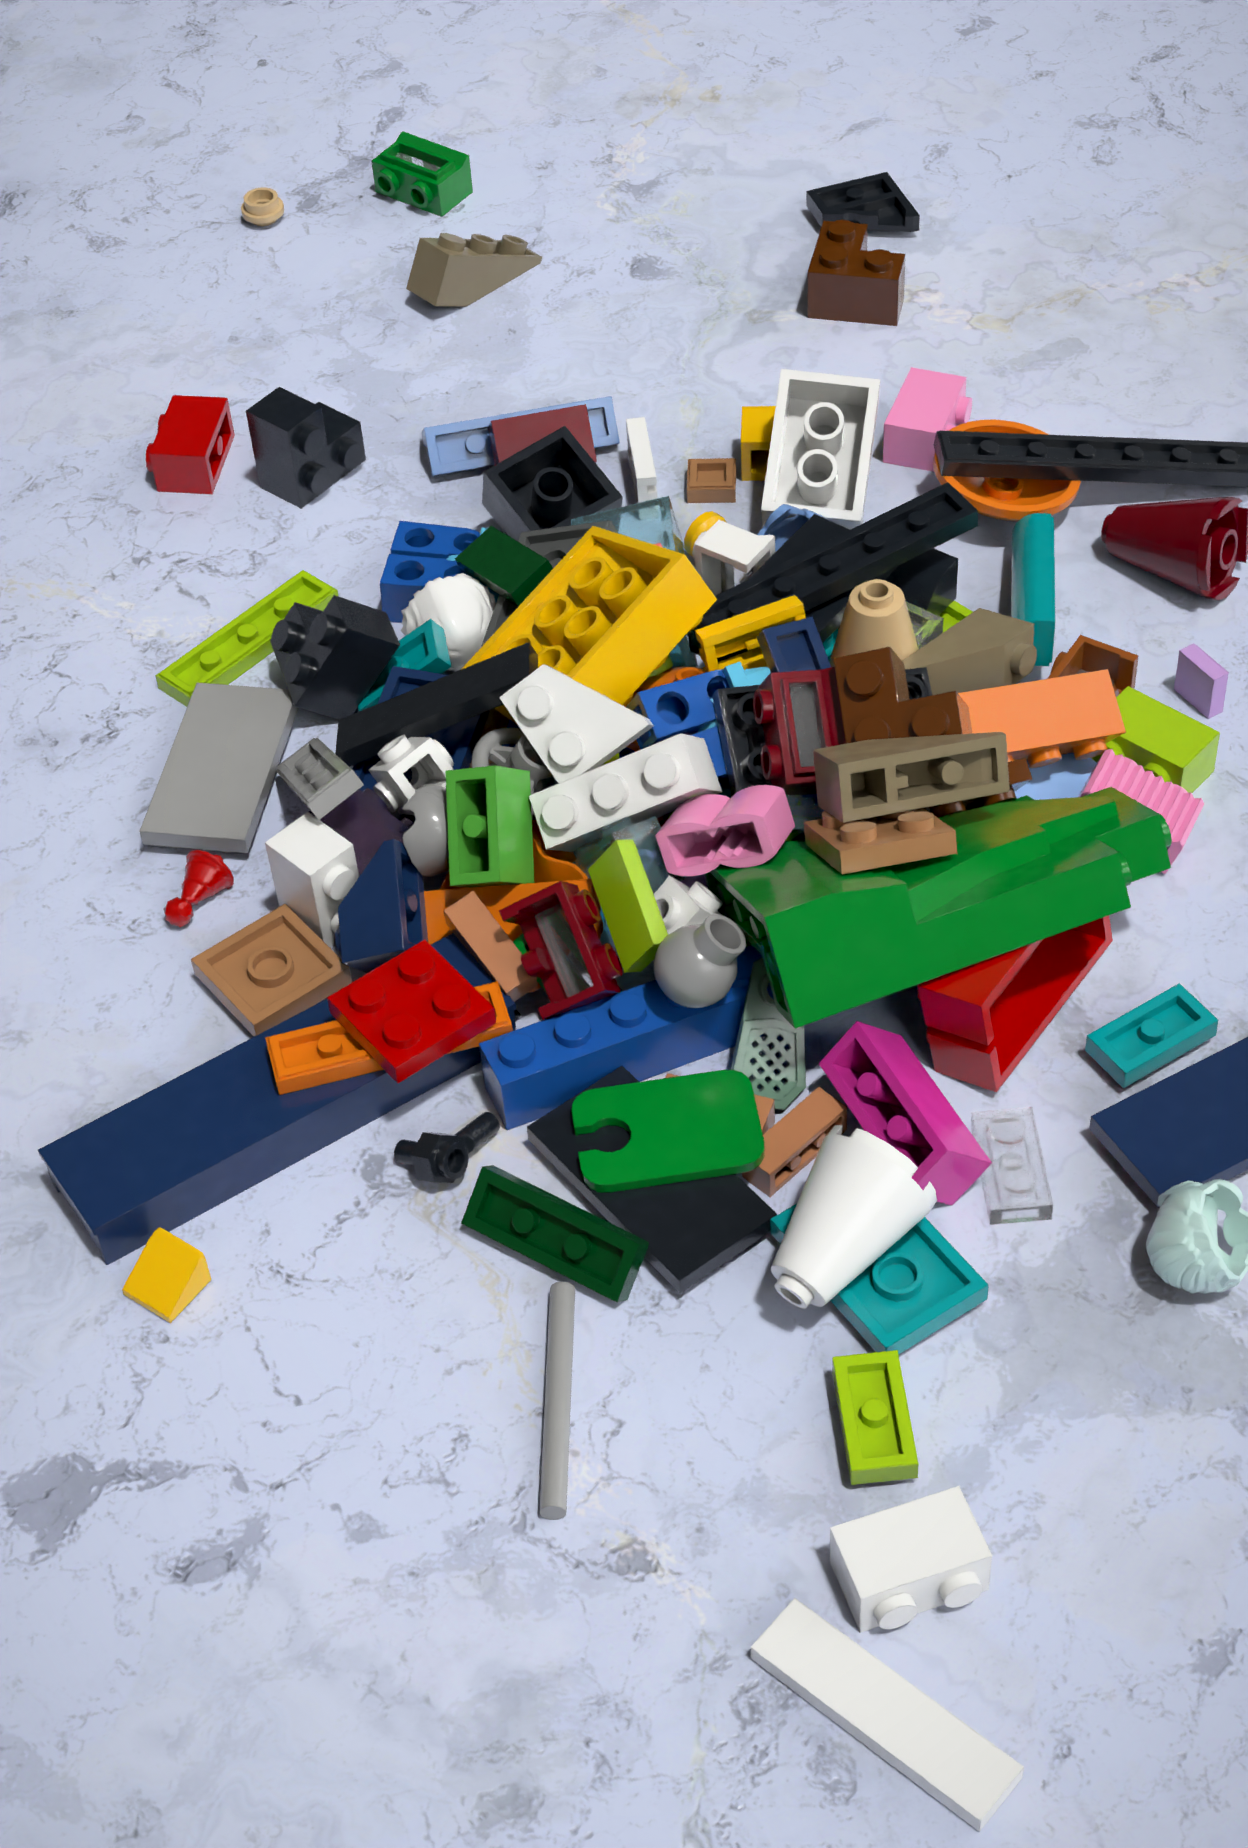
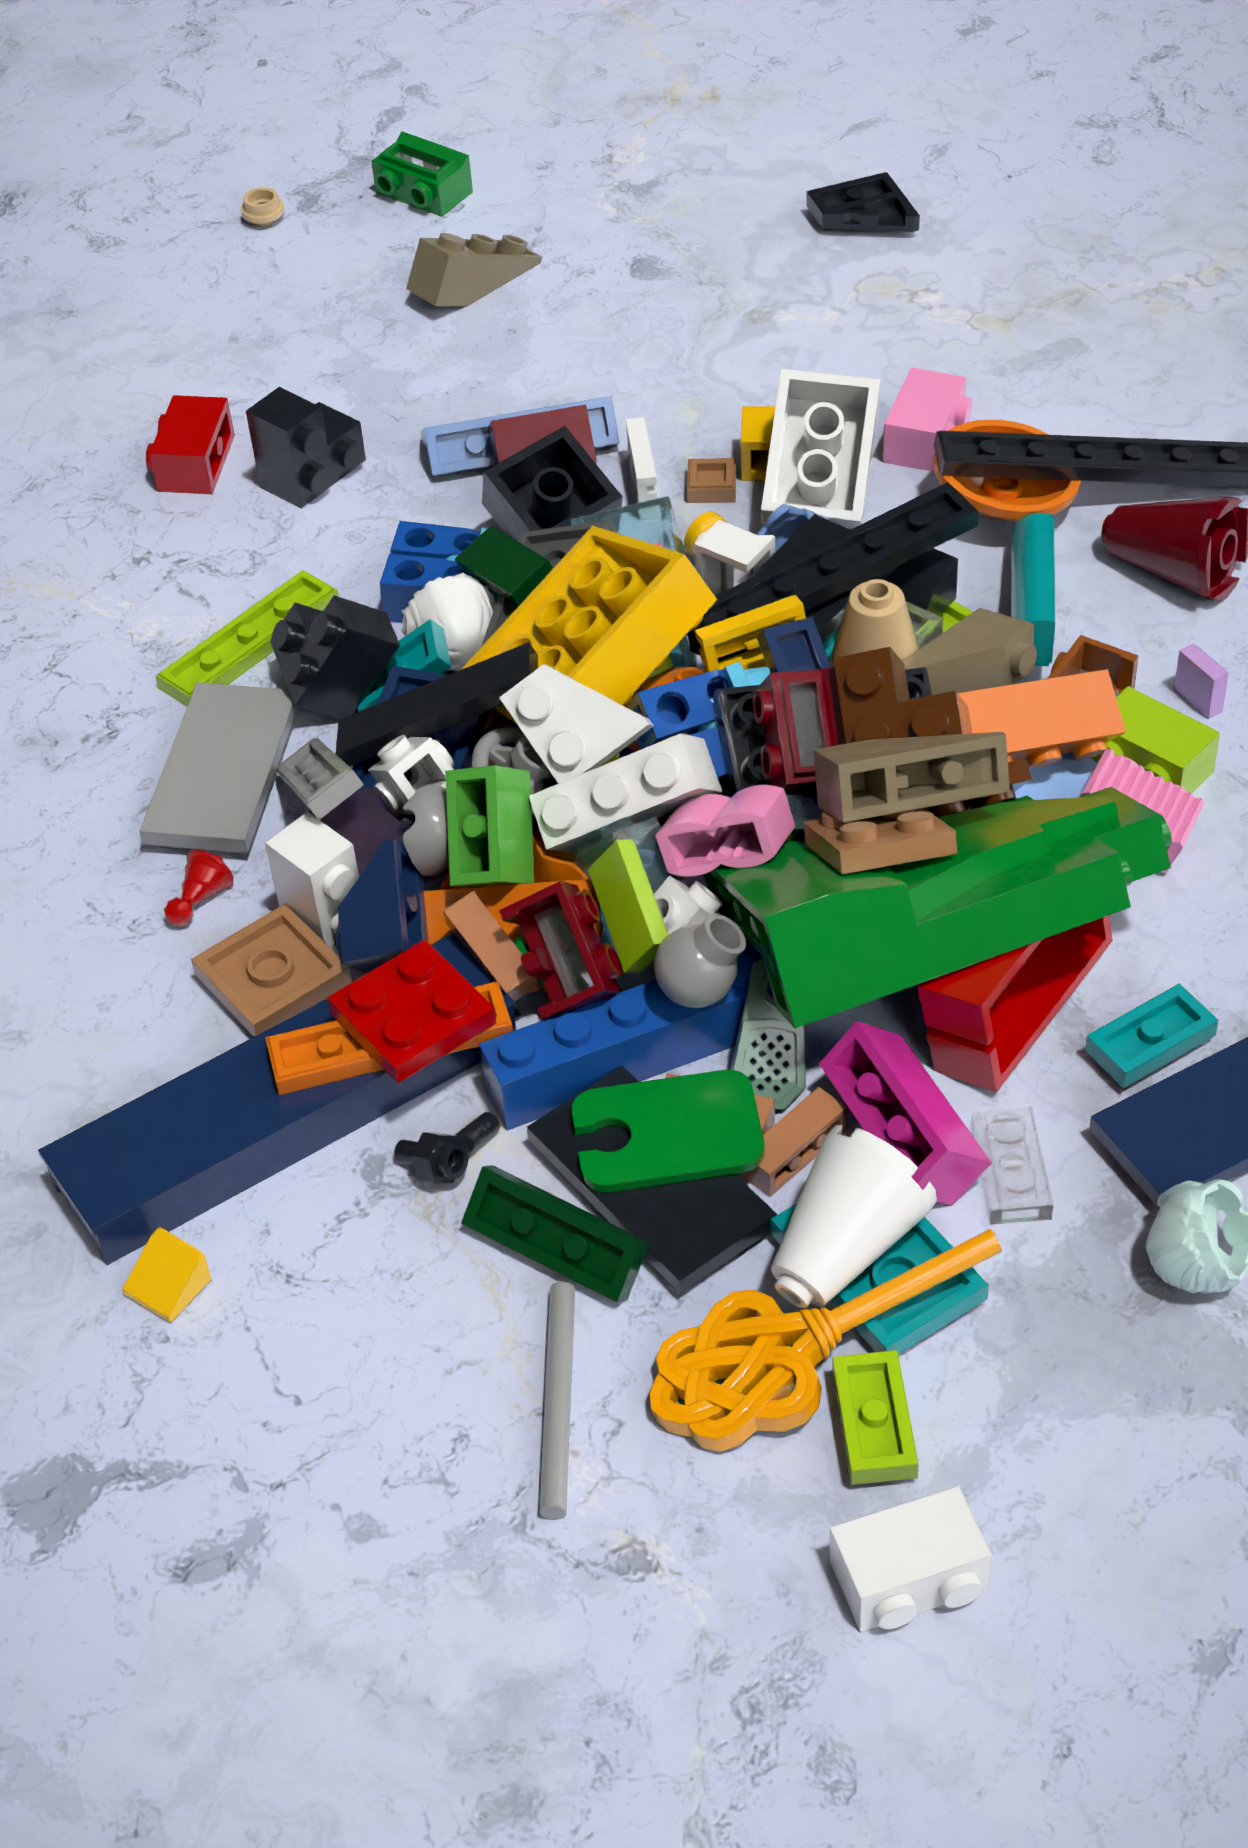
white tile [751,1598,1024,1832] -> none
reddish brown brick [808,220,906,326] -> none
none -> light orange piece [650,1229,1002,1452]

